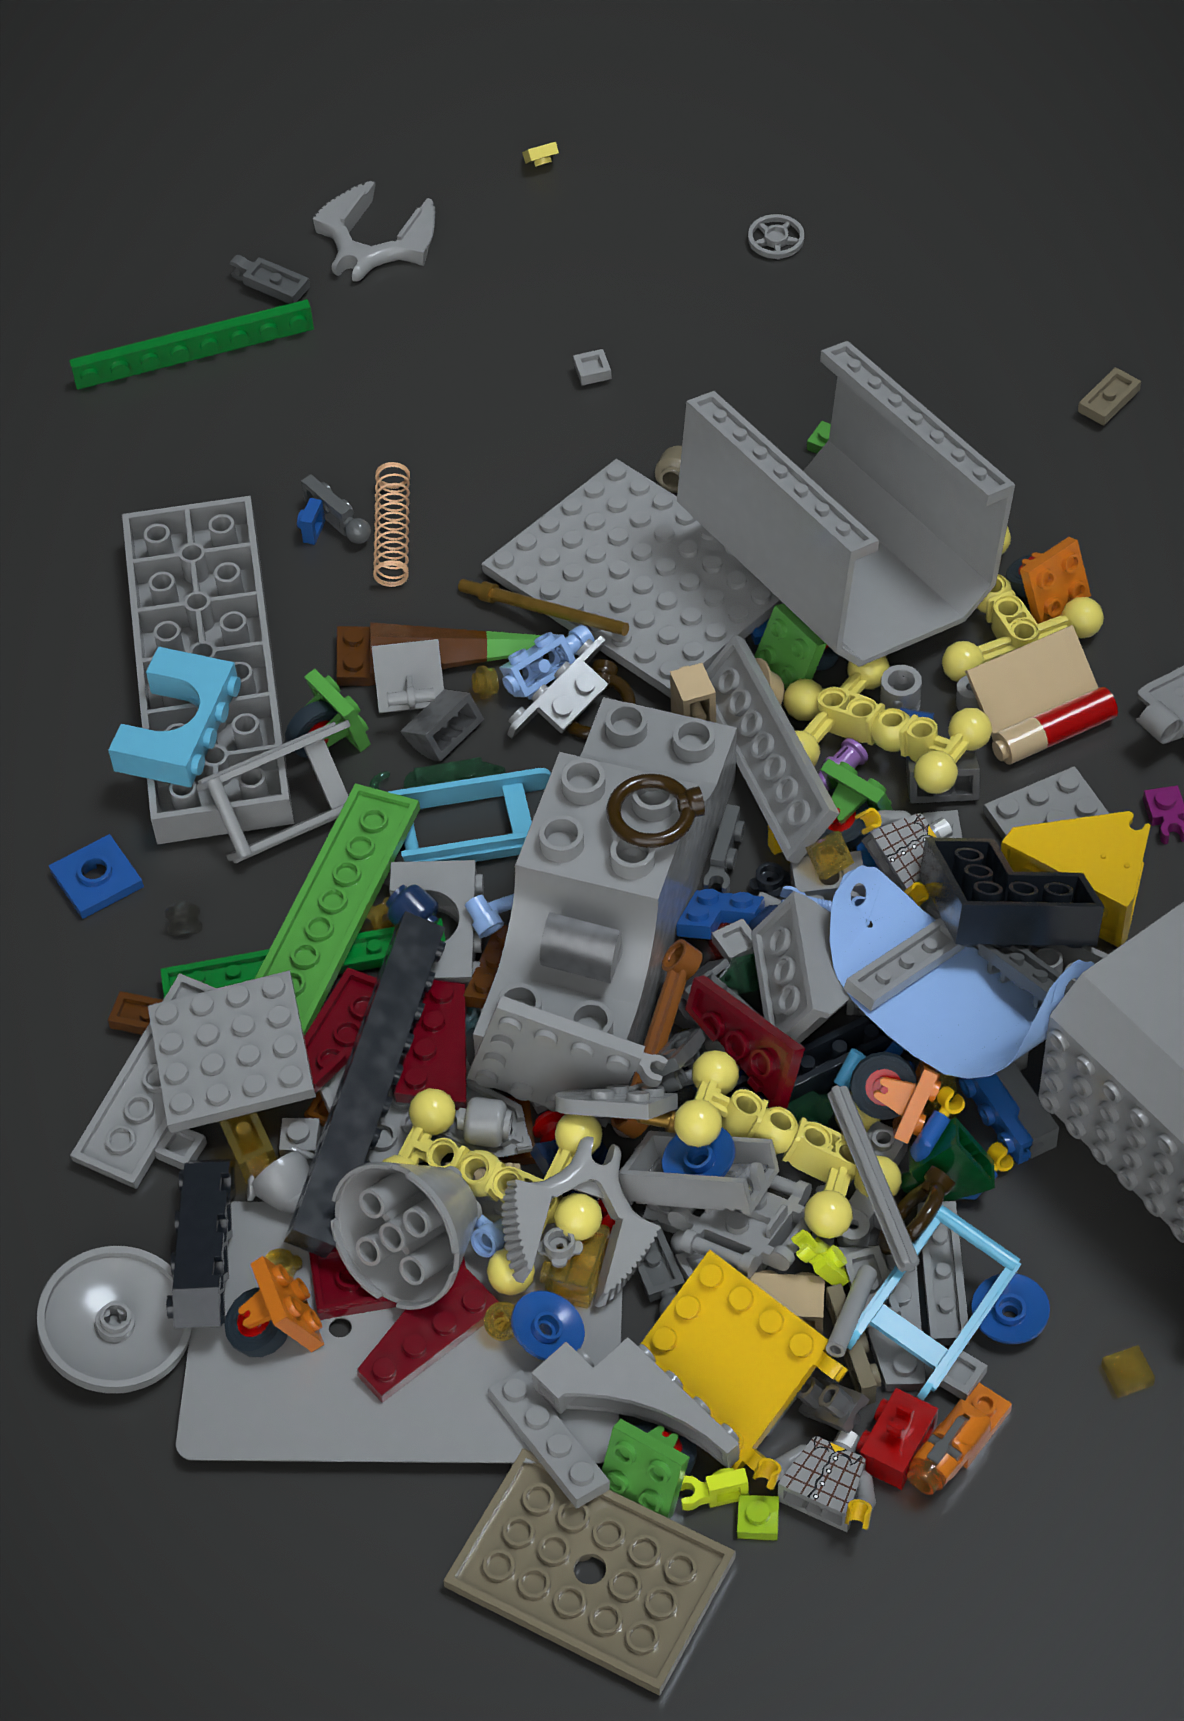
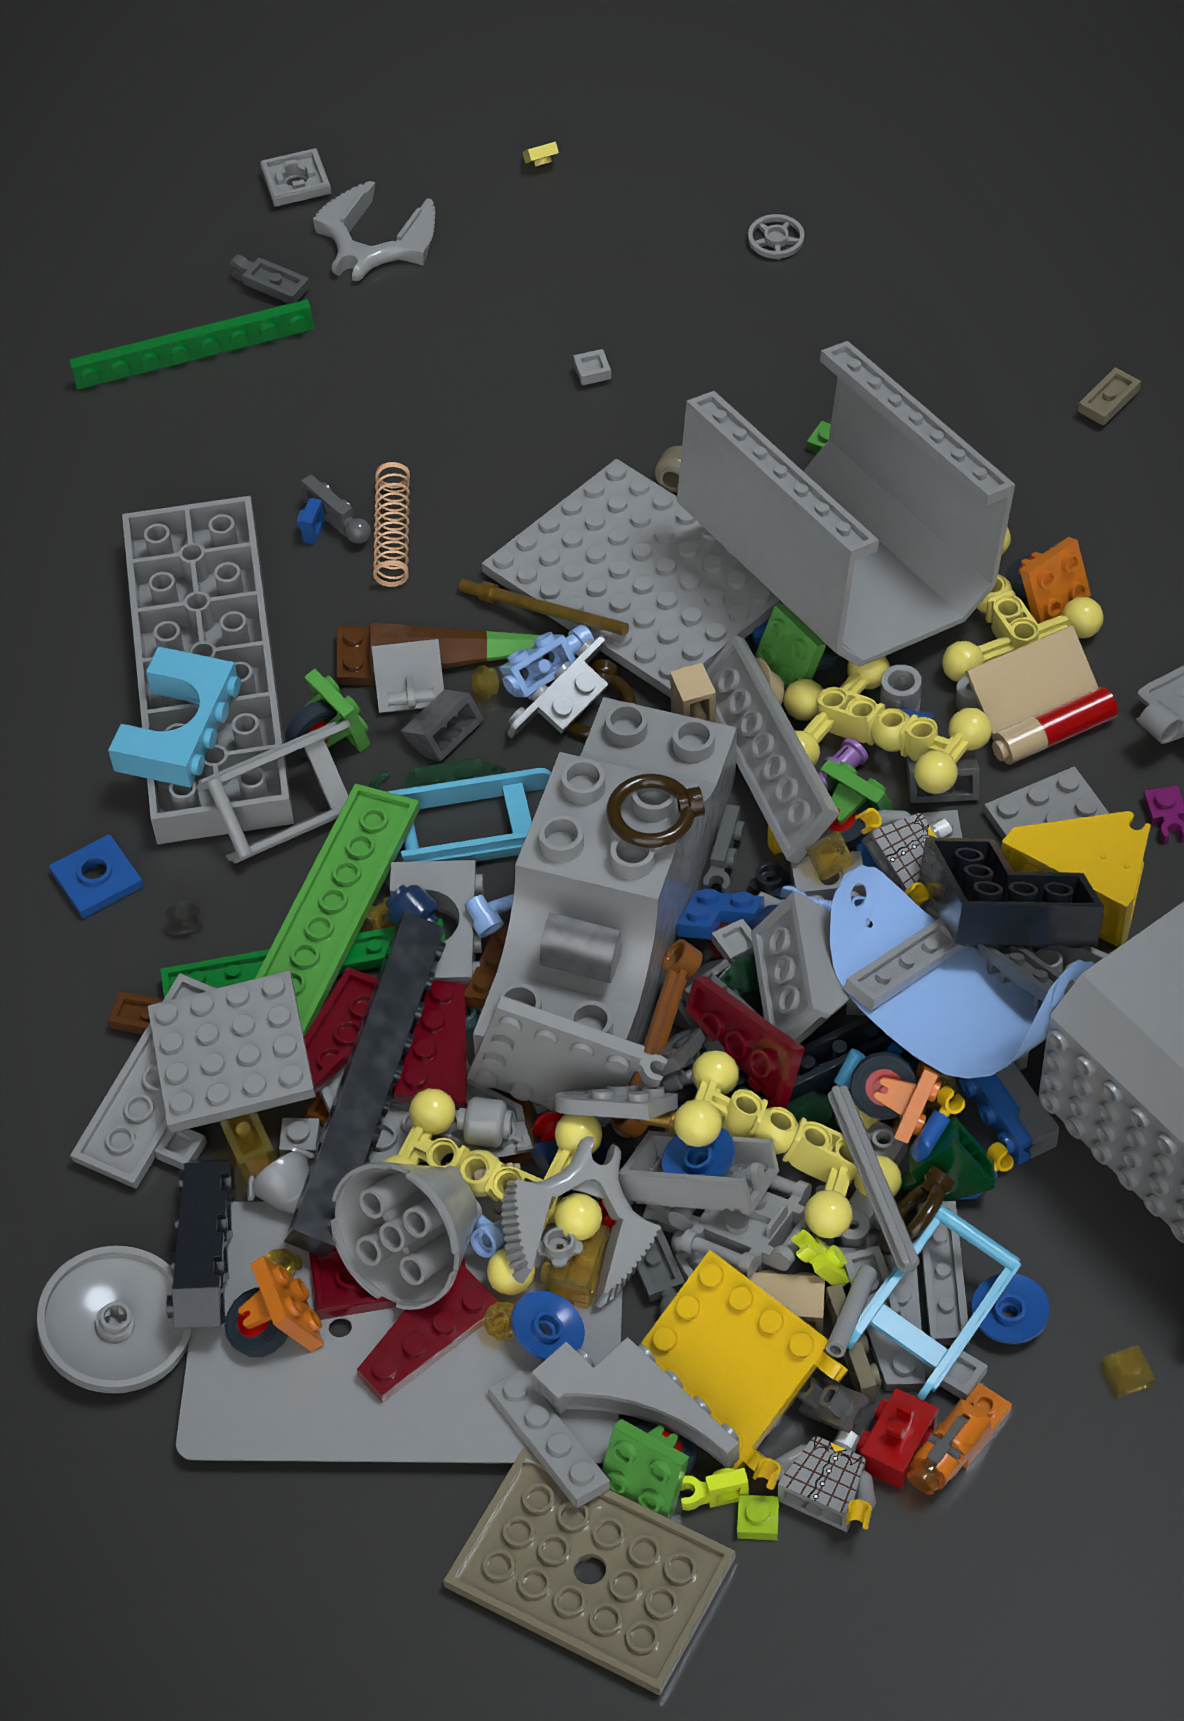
none -> light grey piece [260,148,331,207]

